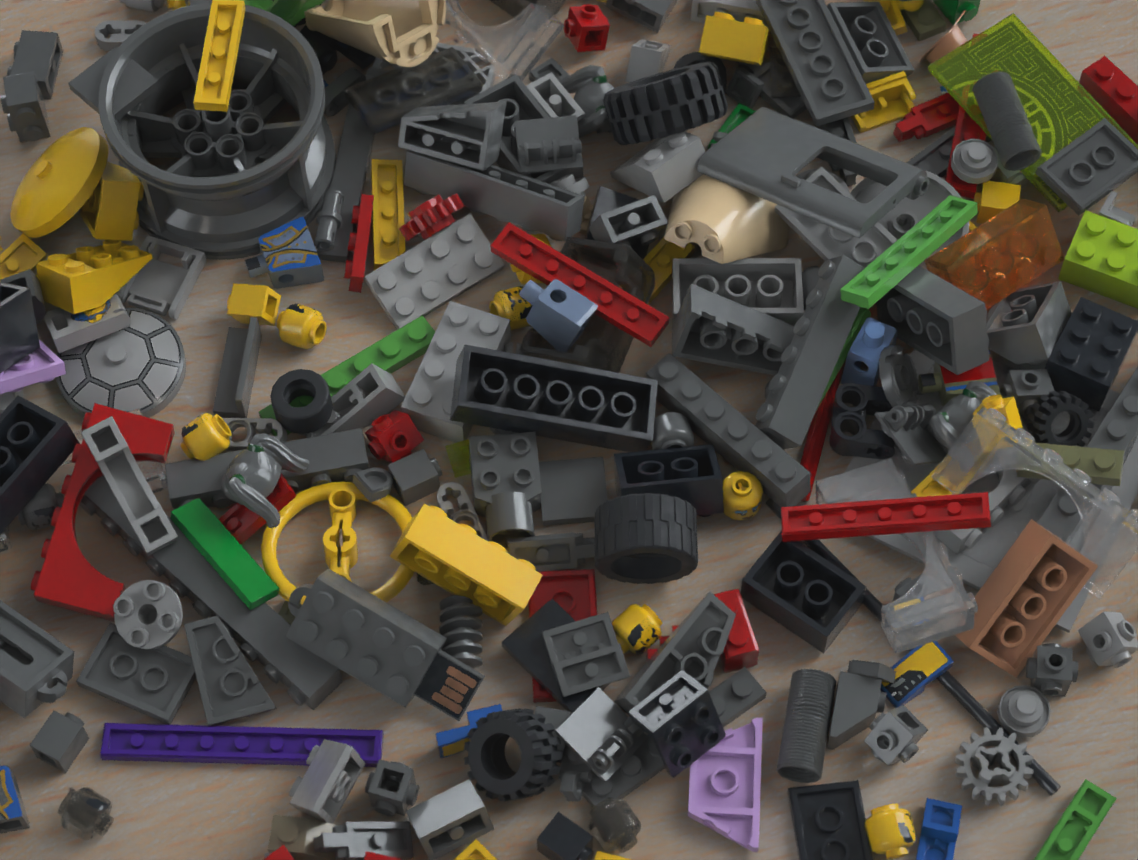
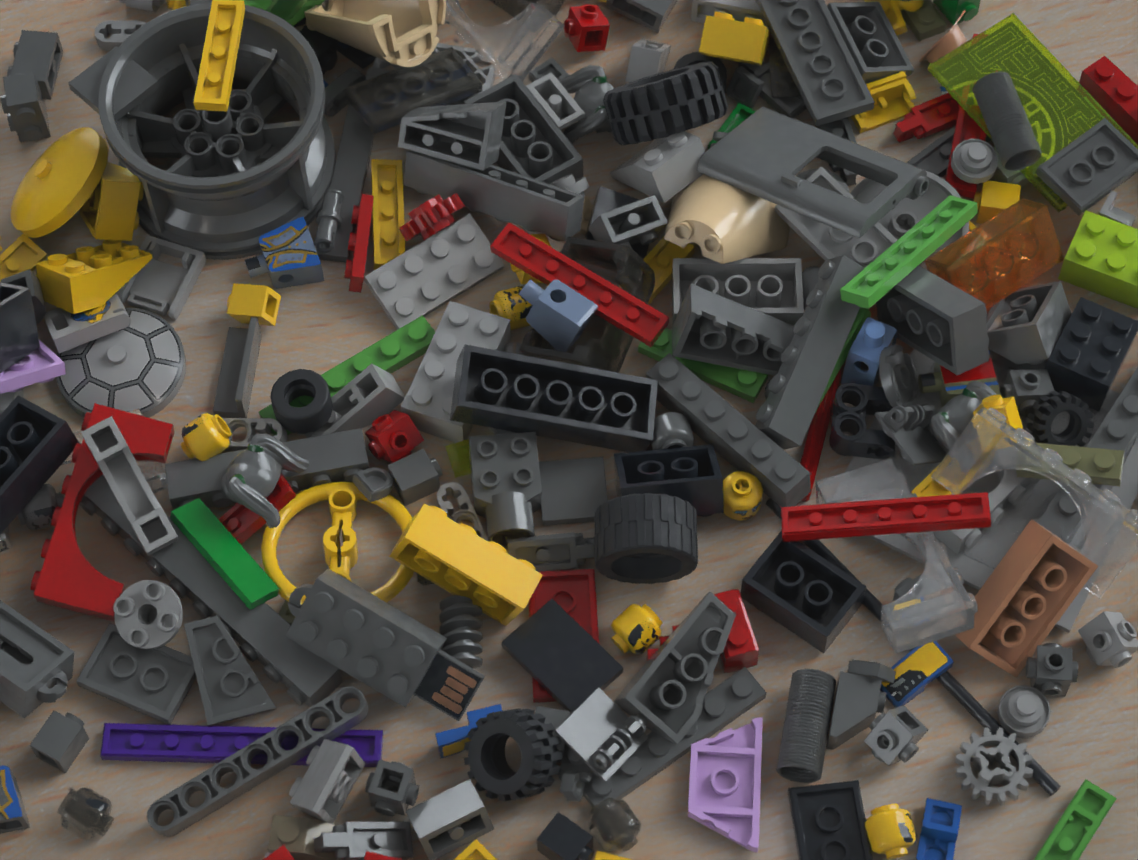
yellow head [276,303,327,350] -> none
dark grey hinge [515,115,583,174] -> none
dark grey slope [541,612,630,697] -> none
black bracket [628,670,726,778] -> none
none -> dark grey beam [147,687,368,837]
none -> bright green plate [638,328,768,403]

